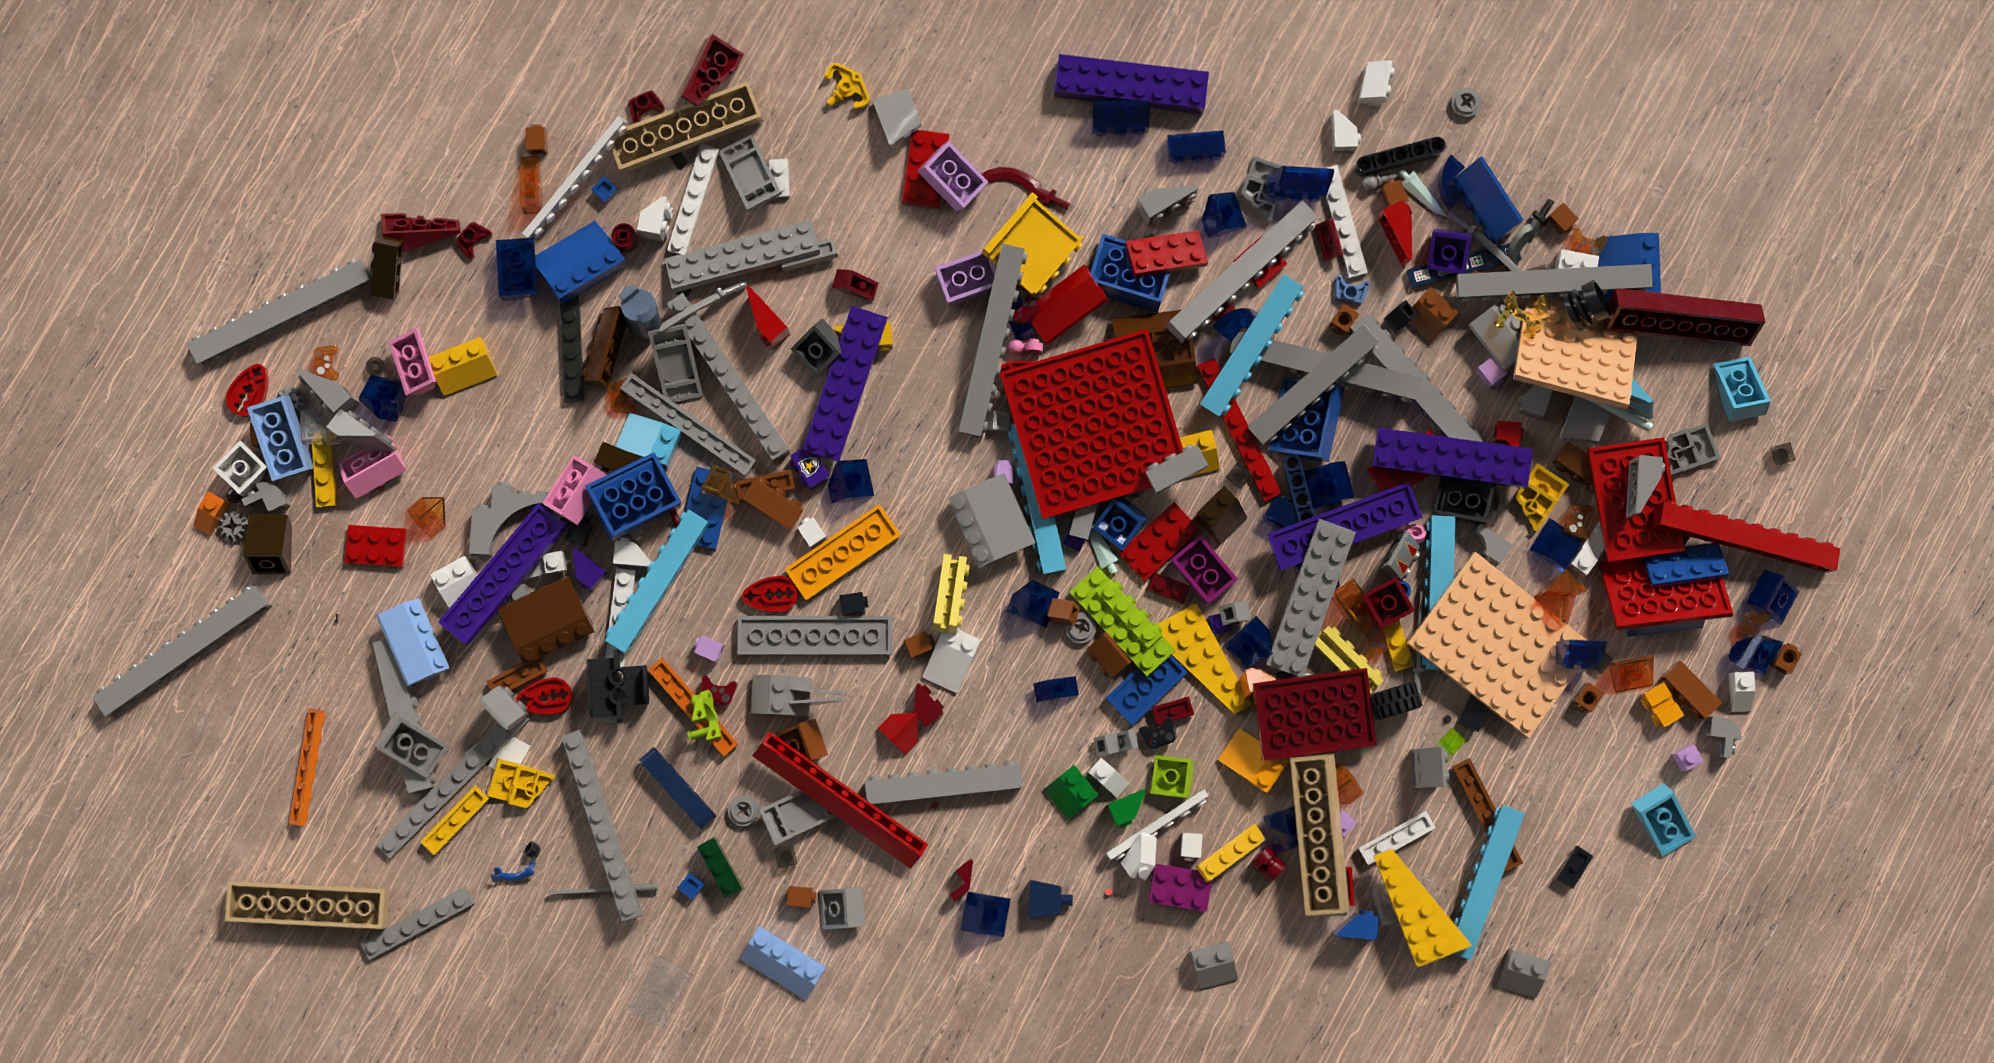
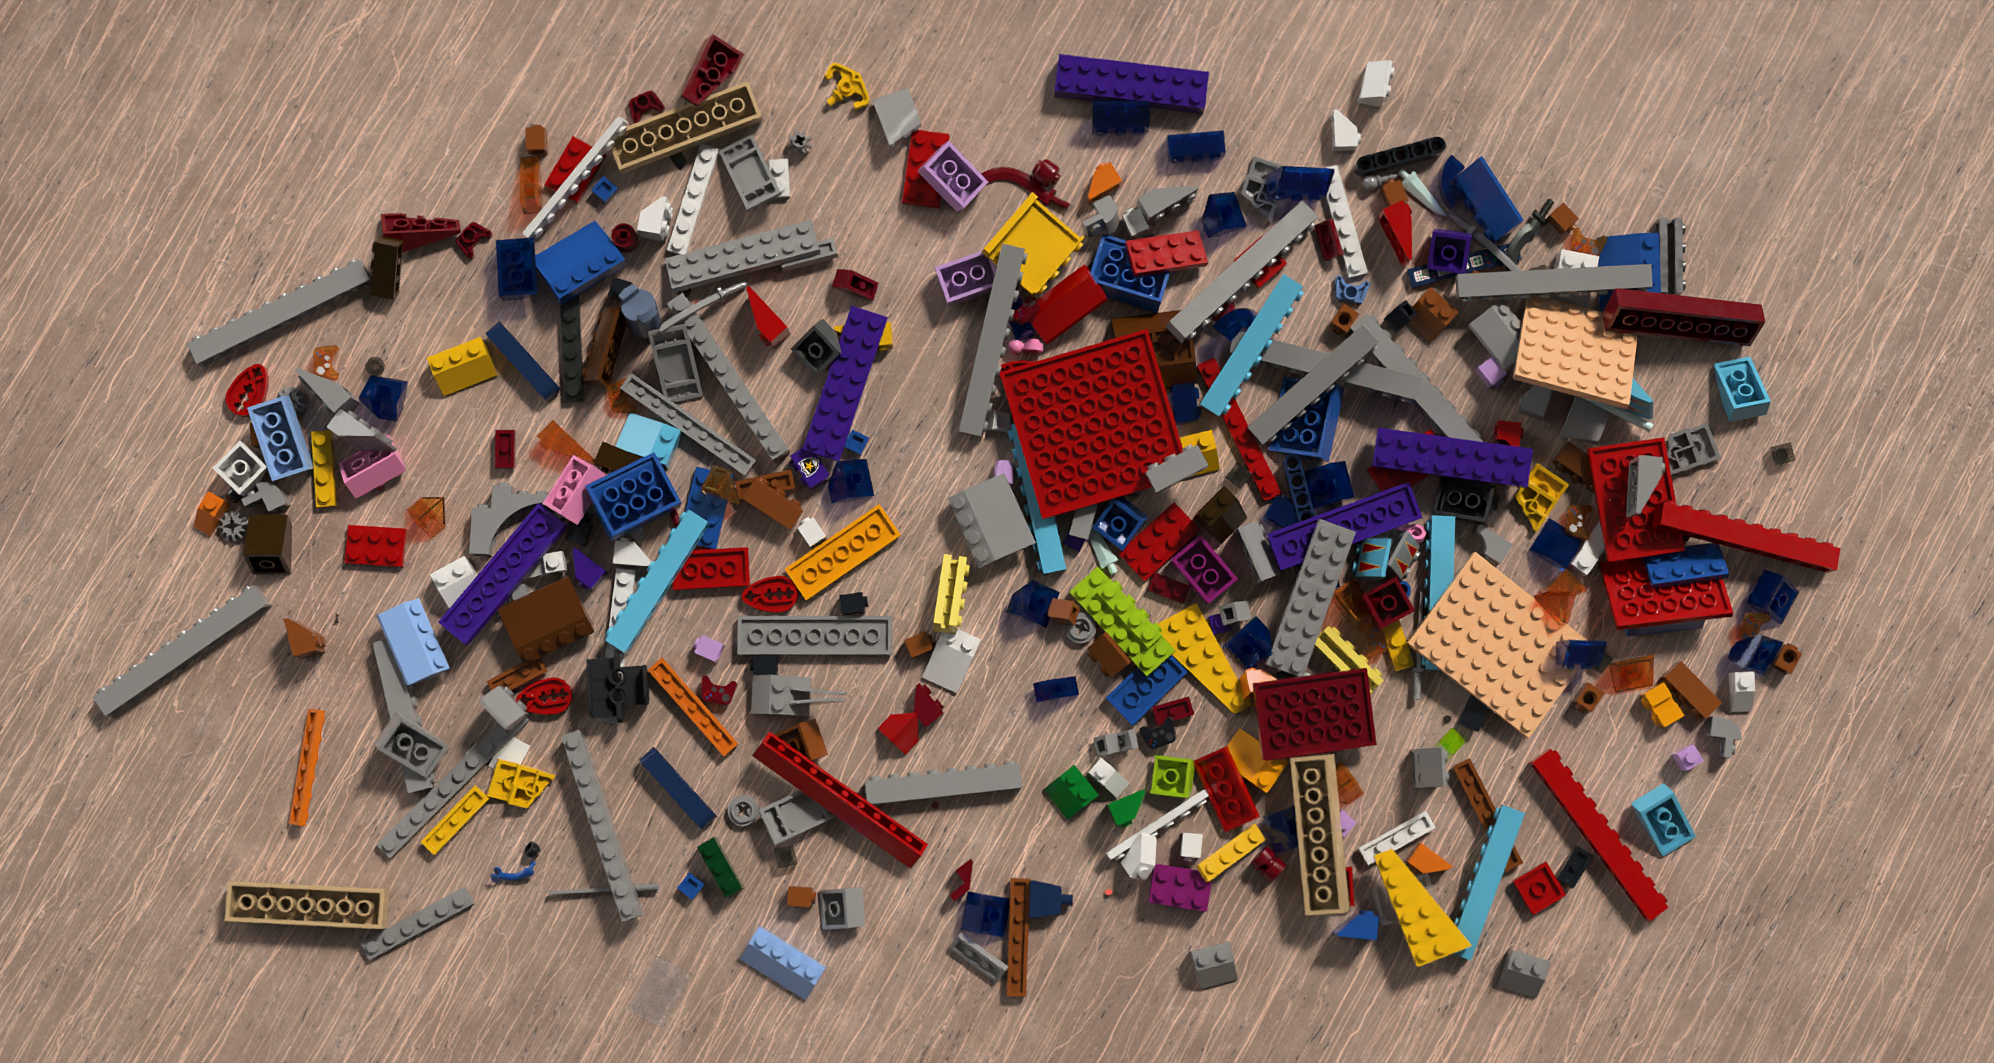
clear slope [300,410,342,446] -> none
bright pink slope [388,328,436,396] -> none
lime piece [687,690,722,742] -> none
black tyre [1371,682,1423,720] -> none
light grey gear [1451,87,1482,118] -> none
clear yellow piece [1494,290,1550,339] -> none
black wheel [1563,280,1612,331] -> none
none -> dark orange slope [284,618,326,659]
none -> dark blue beam [485,321,561,401]
none -> dark red plate [495,430,516,469]
none -> clear orange slope [537,420,595,464]
none -> red plate [544,136,606,204]
none -> black brick [608,277,633,302]
none -> red plate [673,547,750,590]
none -> black brick [750,655,778,675]
none -> light grey gear [789,131,812,155]
none -> blue plate [844,429,869,456]
none -> light grey plate [949,932,1008,983]
none -> dark orange plate [1007,878,1030,997]
none -> dark red head [1032,159,1061,187]
none -> light grey brick [1082,195,1119,238]
none -> orange slope [1087,162,1122,204]
none -> white brick [1122,208,1149,239]
none -> clear blue brick [1170,383,1202,425]
none -> red plate [1194,746,1260,832]
none -> light grey slope [1234,521,1280,585]
none -> medium azure slope [1351,538,1392,582]
none -> orange slope [1405,843,1453,874]
none -> red plate [1512,861,1566,915]
none -> red brick [1529,749,1669,921]
none -> flat silver brick [1655,217,1686,295]

